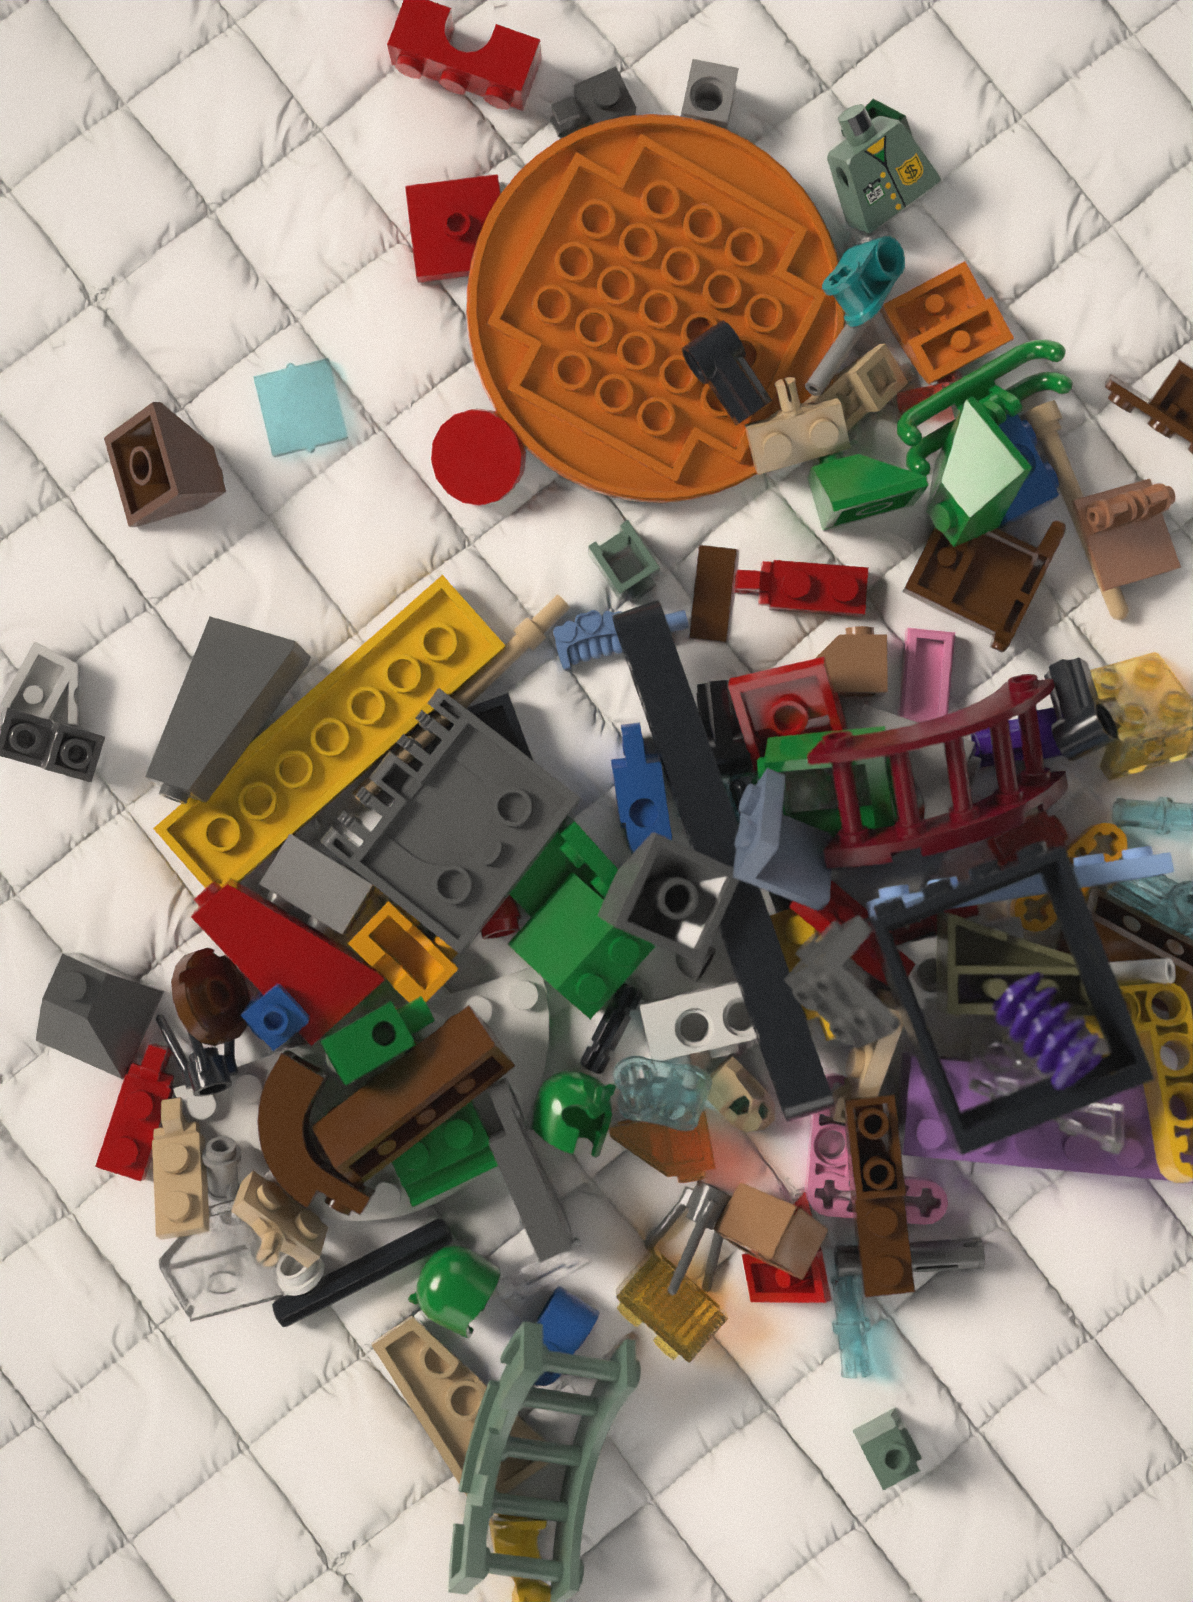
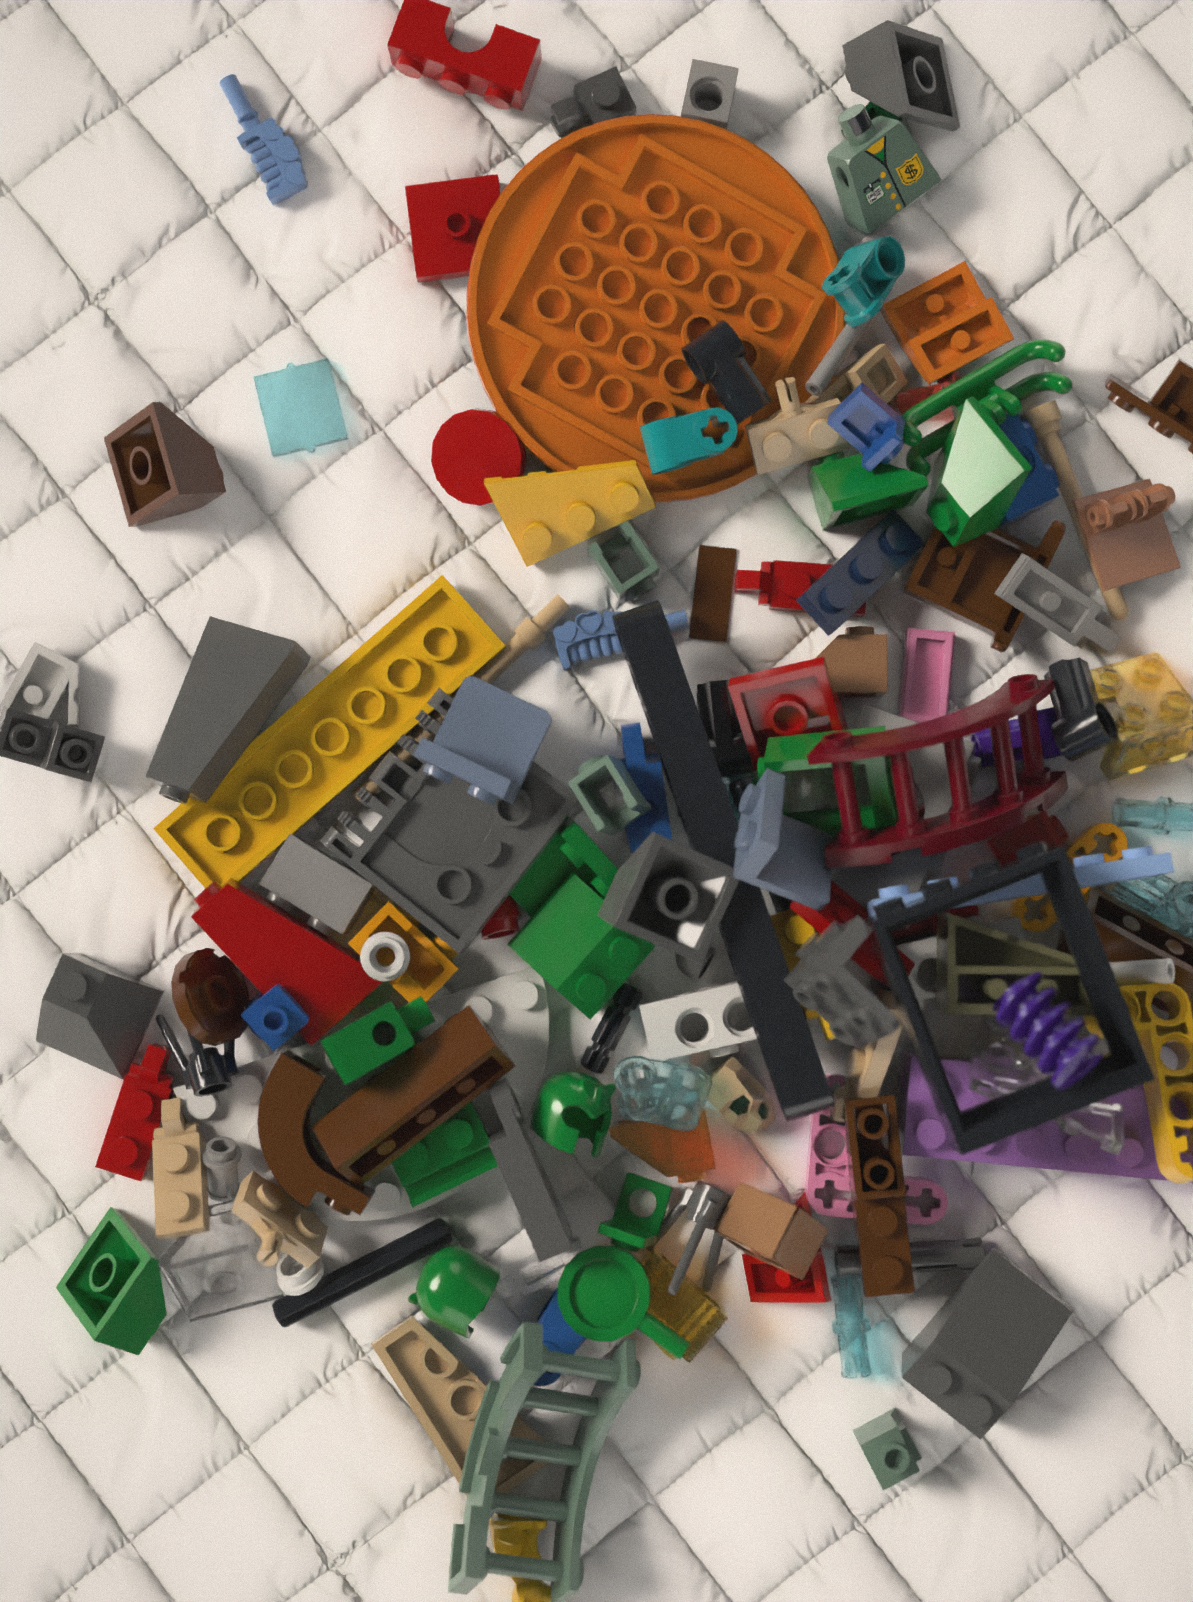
none -> green slope [55,1207,167,1356]
none -> medium blue piece [219,74,308,205]
none -> white plate [360,932,410,981]
none -> sand blue bracket [414,676,552,806]
none -> yellow wing [484,460,656,567]
none -> green piece [557,1246,691,1360]
none -> sand green window [568,754,652,836]
none -> green bracket [597,1172,673,1252]
none -> teal piece [639,407,737,475]
none -> dark blue plate [796,509,925,636]
none -> blue bracket [827,382,905,472]
none -> dark grey slope [842,20,960,132]
none -> dark grey slope [902,1248,1073,1440]
none -> light grey hinge [994,553,1122,653]

